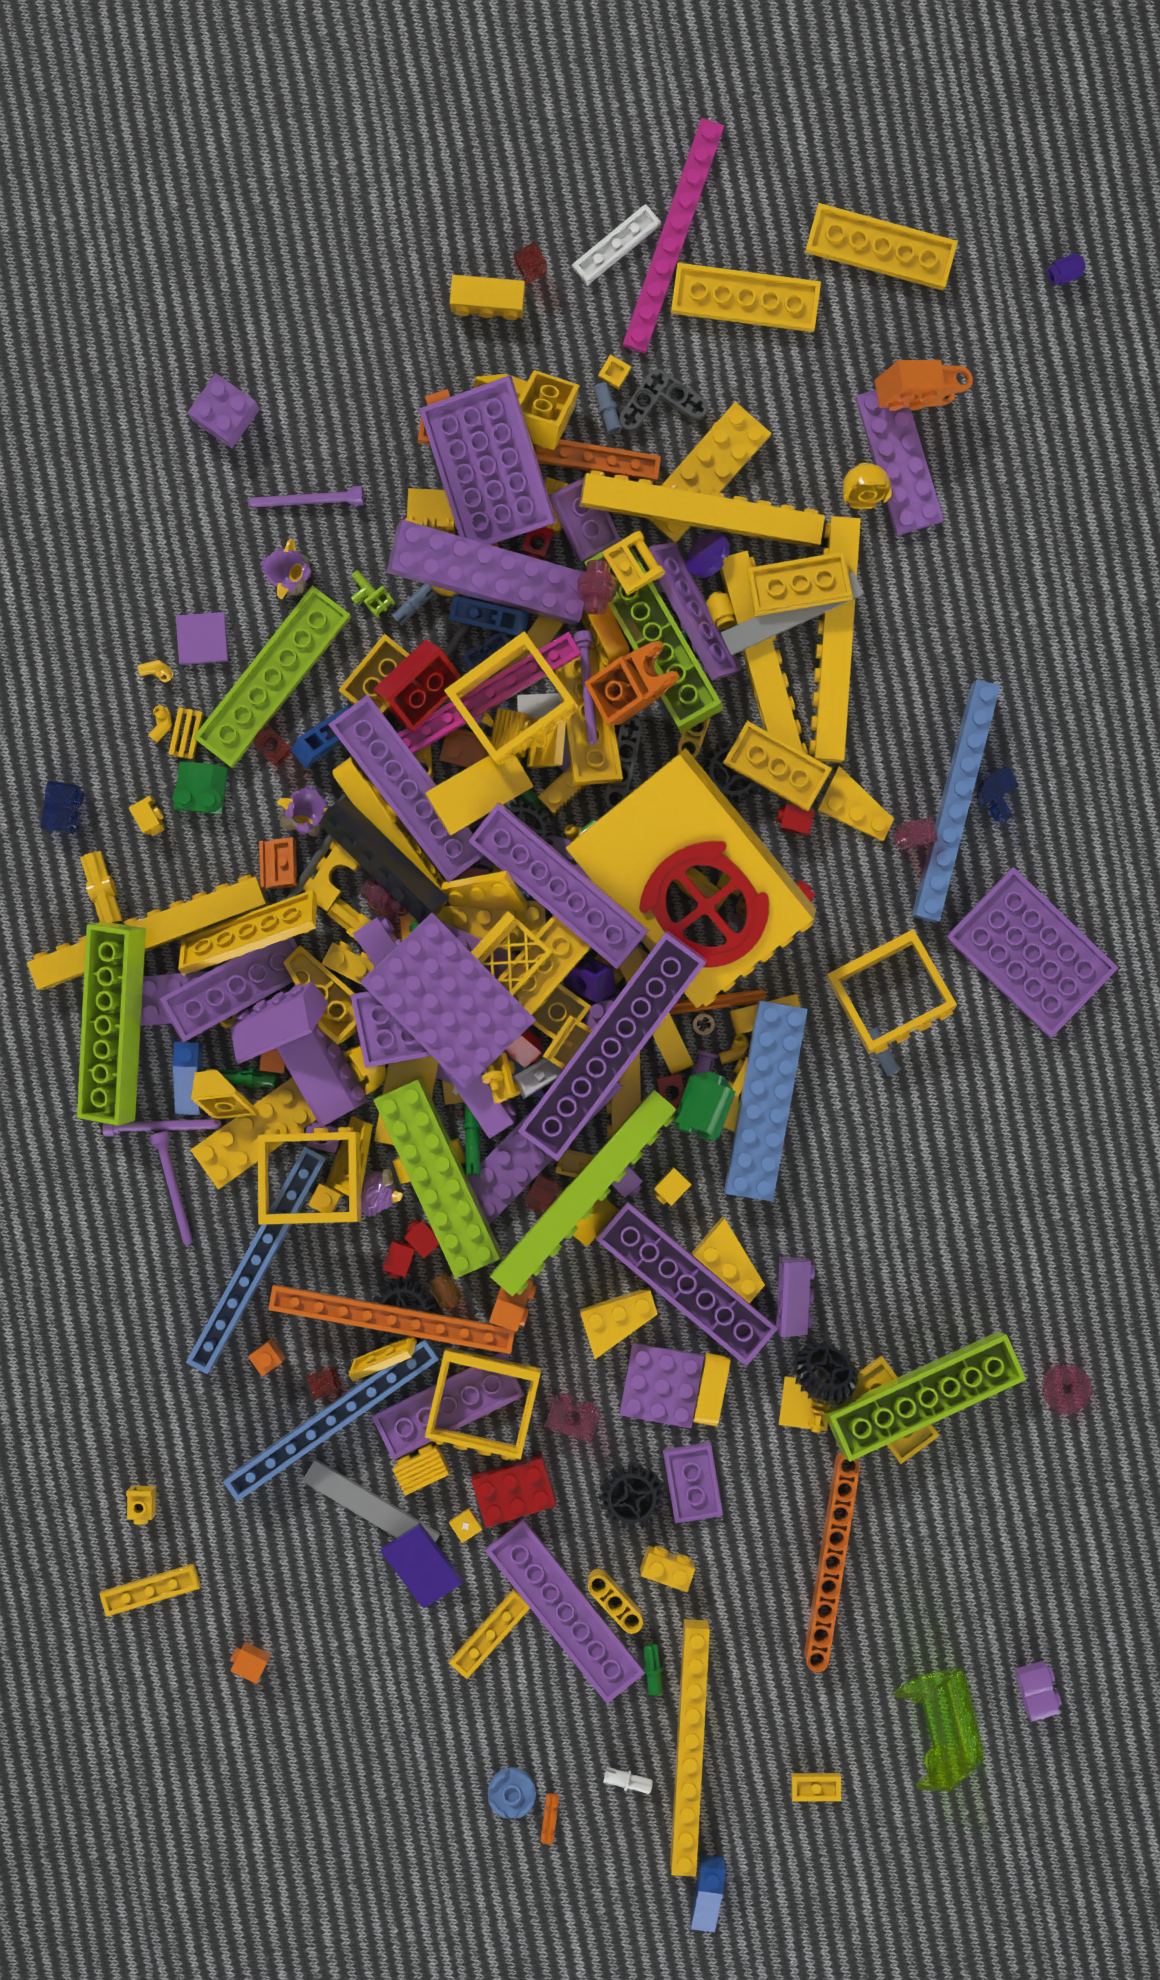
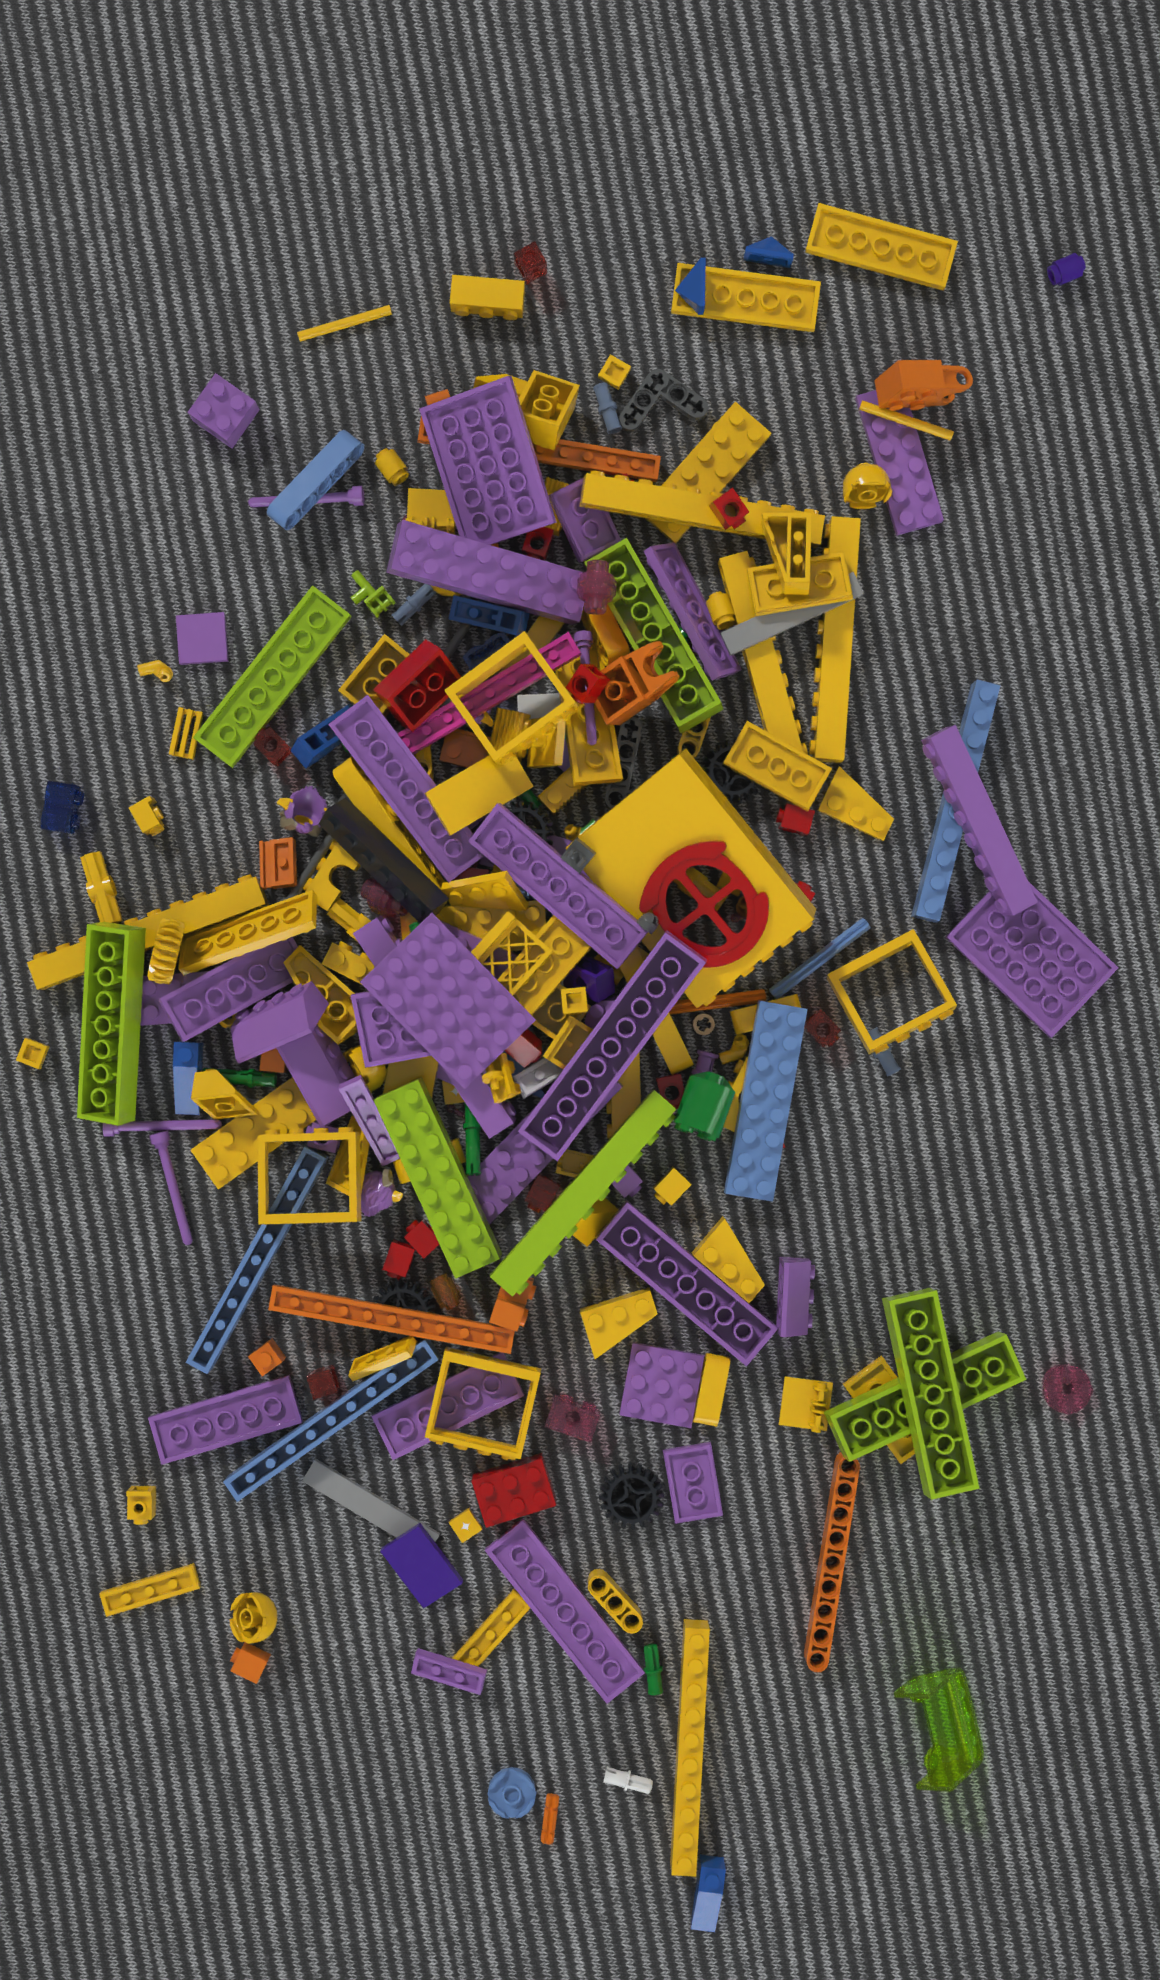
yellow arm [148,705,172,743] -> none
green slope [172,762,228,815] -> none
medium lavender hair [261,539,312,599] -> none
yellow brick [308,1181,344,1213] -> none
yellow brick [393,1443,451,1496] -> none
white tile [572,204,661,286] -> none
yellow plate [602,531,665,596] -> none
dark pink plate [623,118,724,354] -> none
yellow brick [640,1545,695,1592] -> none
dark purple tile [686,532,730,578] -> none
yellow plate [791,1773,841,1802] -> none
black gear [793,1341,859,1406] -> none
clear pink brick [894,817,938,851] -> none
clear blue brick [977,765,1019,824] -> none
medium lavender brick [1015,1661,1062,1722] -> none
none -> yellow plate [16,1038,50,1069]
none -> yellow gear [147,918,185,985]
none -> medium lavender plate [148,1374,303,1465]
none -> yellow cylinder [230,1592,277,1644]
none -> medium blue beam [267,430,364,530]
none -> yellow bar [297,305,392,342]
none -> medium lavender plate [338,1075,400,1166]
none -> yellow brick [375,448,409,486]
none -> medium lavender tile [411,1648,487,1695]
none -> dark grey tile [560,837,596,874]
none -> yellow brick [561,987,588,1016]
none -> red brick [565,664,610,704]
none -> dark grey hinge [637,912,659,935]
none -> blue slope [675,258,706,315]
none -> red brick [709,488,749,530]
none -> blue slope [743,236,794,268]
none -> yellow wedge [761,513,812,595]
none -> medium blue axle [769,918,870,999]
none -> clear red brick [804,1009,841,1047]
none -> yellow bar [859,400,954,441]
none -> lime brick [882,1288,980,1500]
none -> medium lavender brick [921,725,1038,916]

